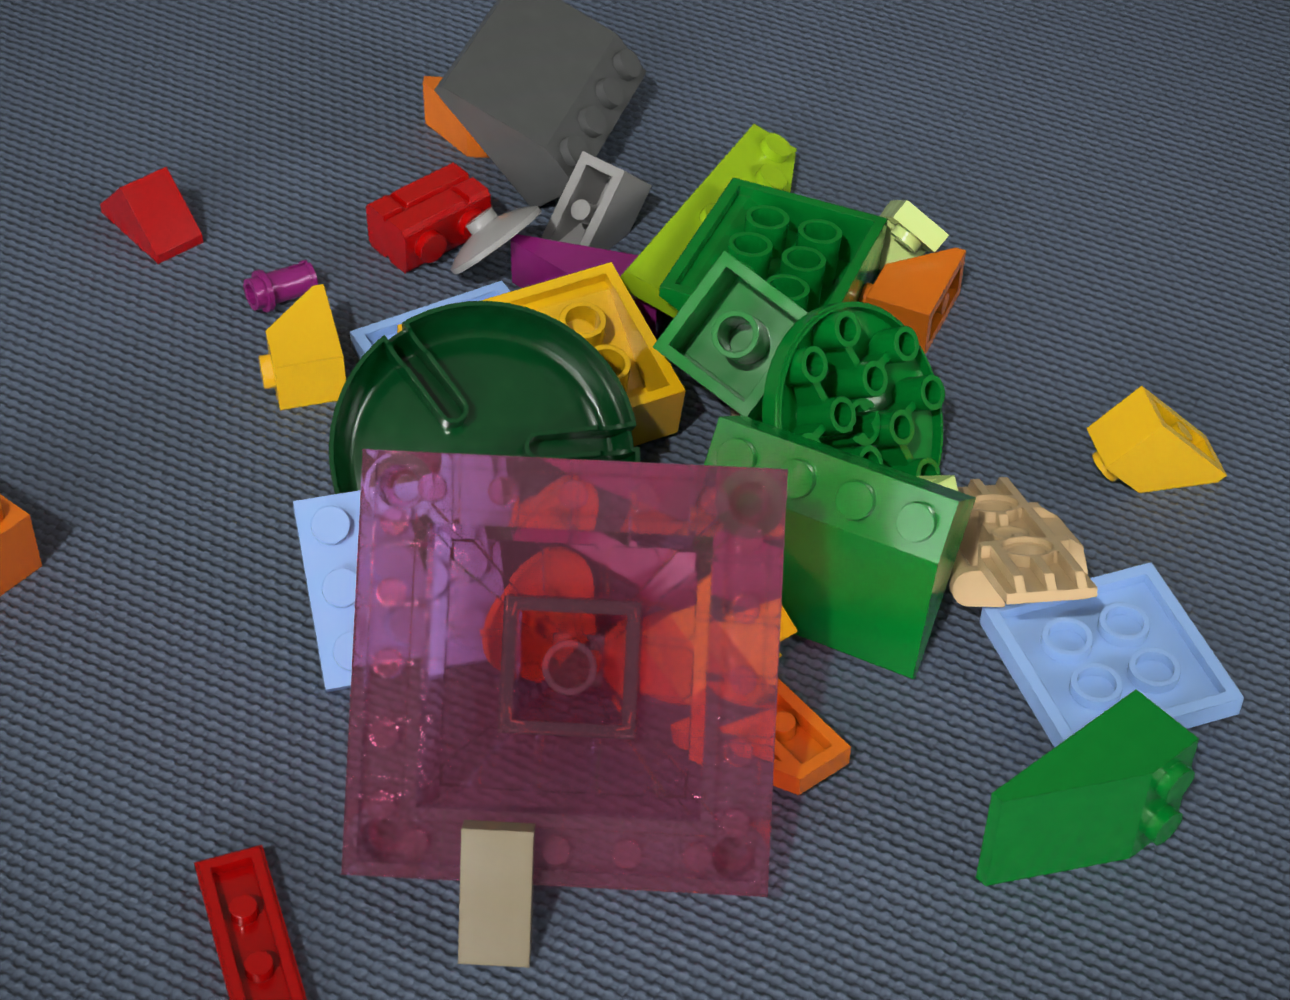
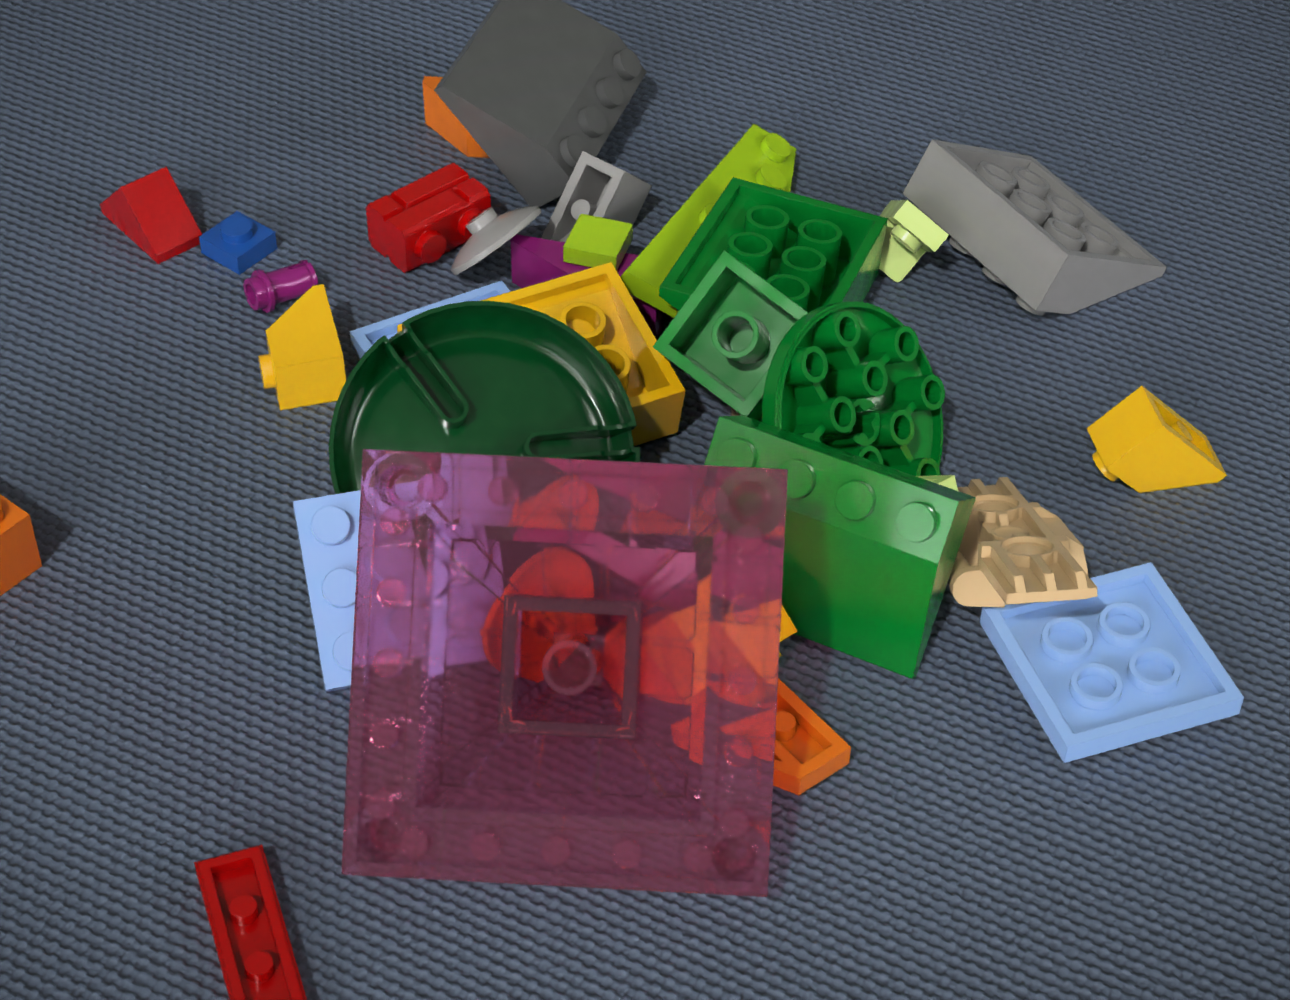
dark tan tile [458,820,536,968] -> none
orange slope [858,247,966,355] -> none
green slope [976,689,1199,886] -> none
none -> blue plate [199,211,277,275]
none -> lime tile [563,213,633,271]
none -> light grey slope [903,139,1167,316]

